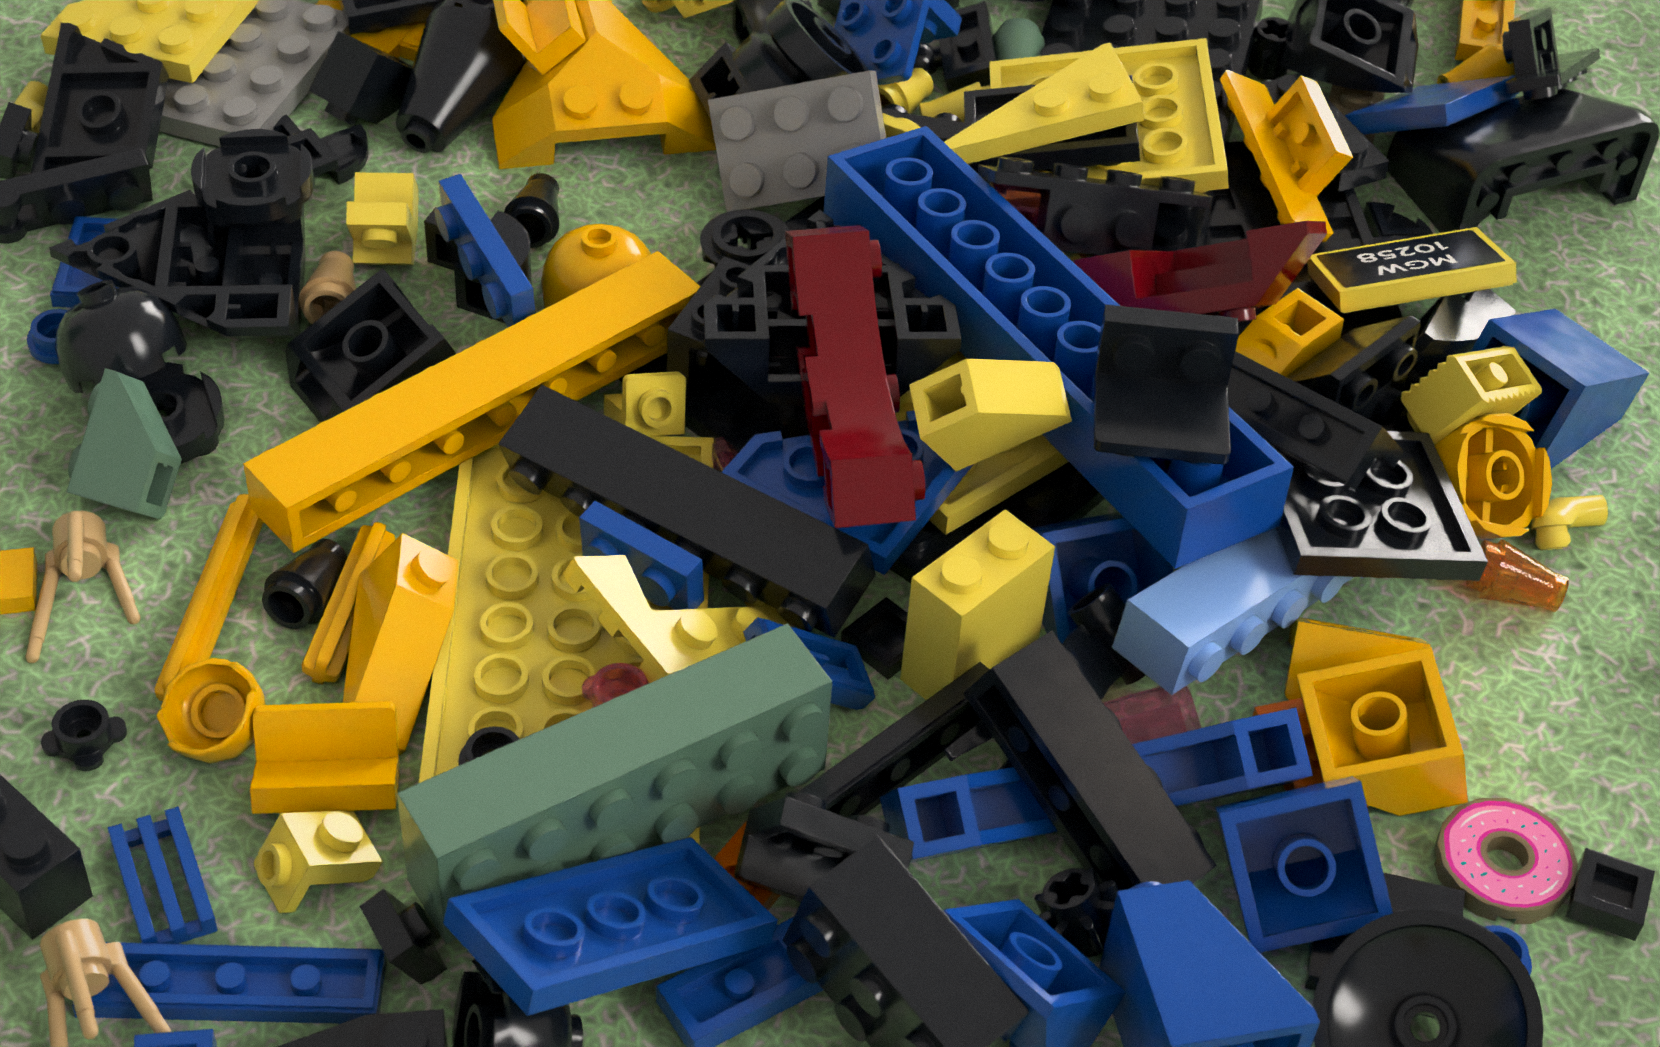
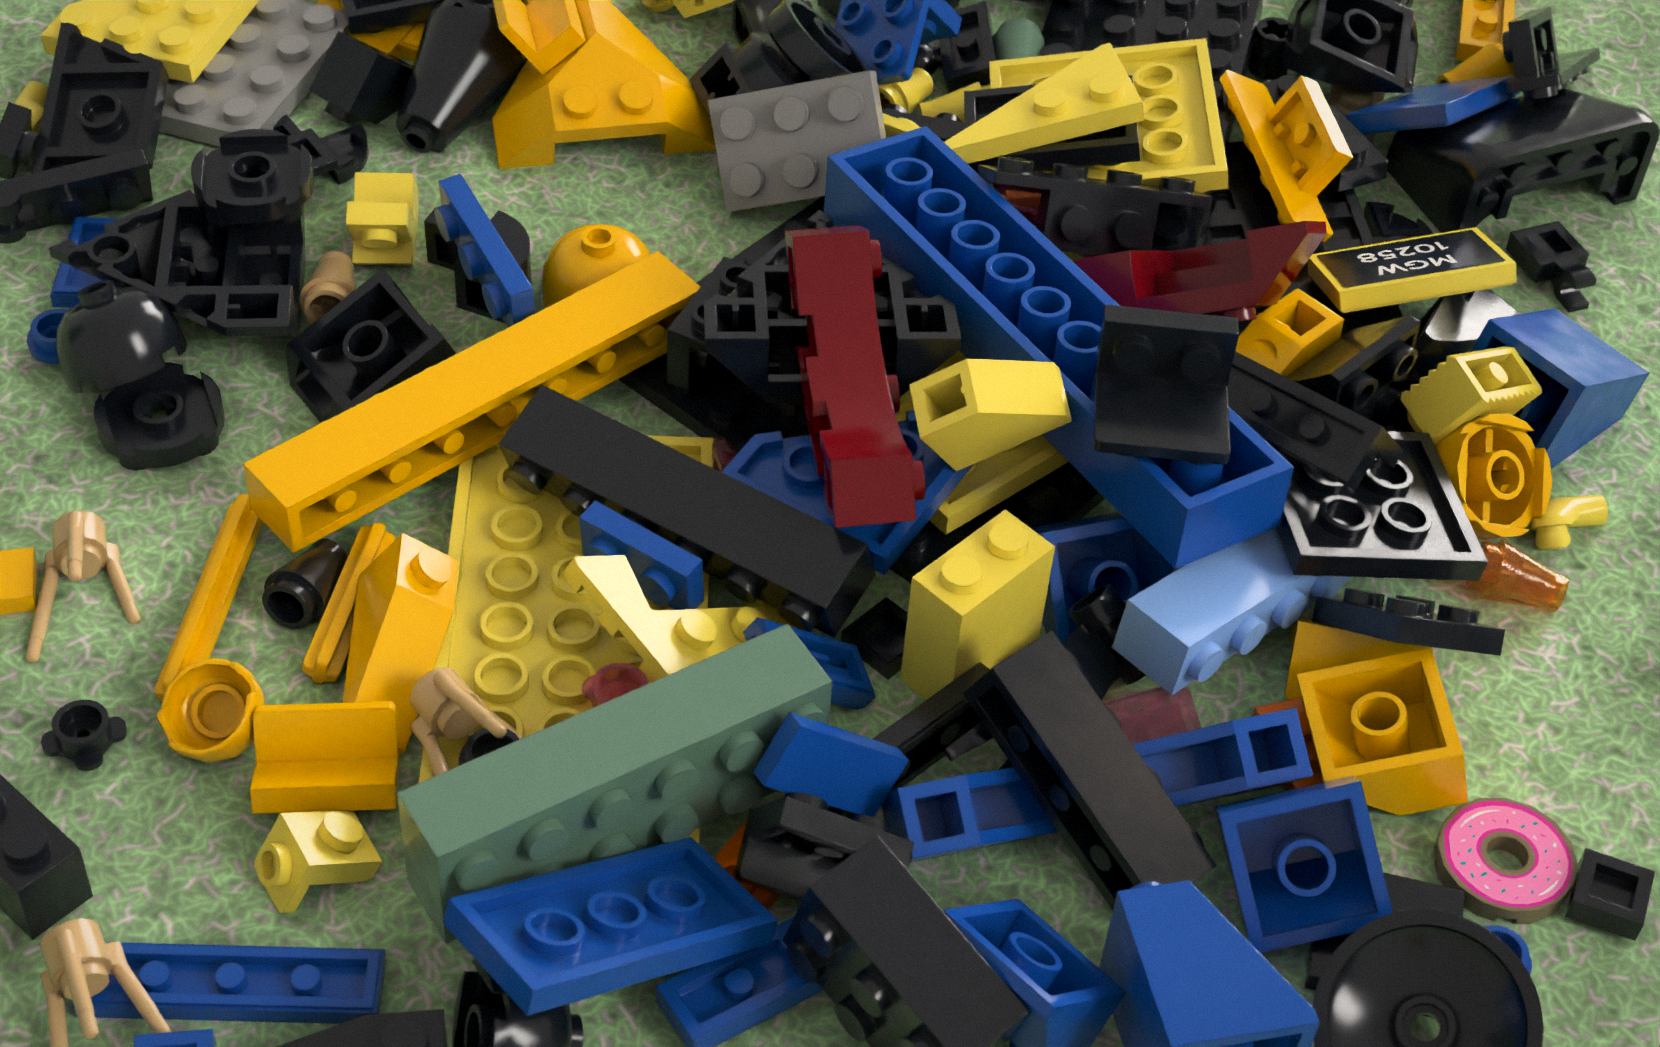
sand green slope [66,368,182,519] -> none
blue tile [107,806,218,944] -> none
black plate [360,889,447,985] -> none
black cone [504,173,559,248] -> none
light yellow bracket [603,371,686,437] -> none
black gear [700,210,791,268] -> none
black gear [1034,868,1119,958] -> none
none -> tan plant [410,667,524,776]
none -> blue tile [753,712,909,817]
none -> black plate [1312,588,1505,656]
none -> black plate [1506,221,1597,313]

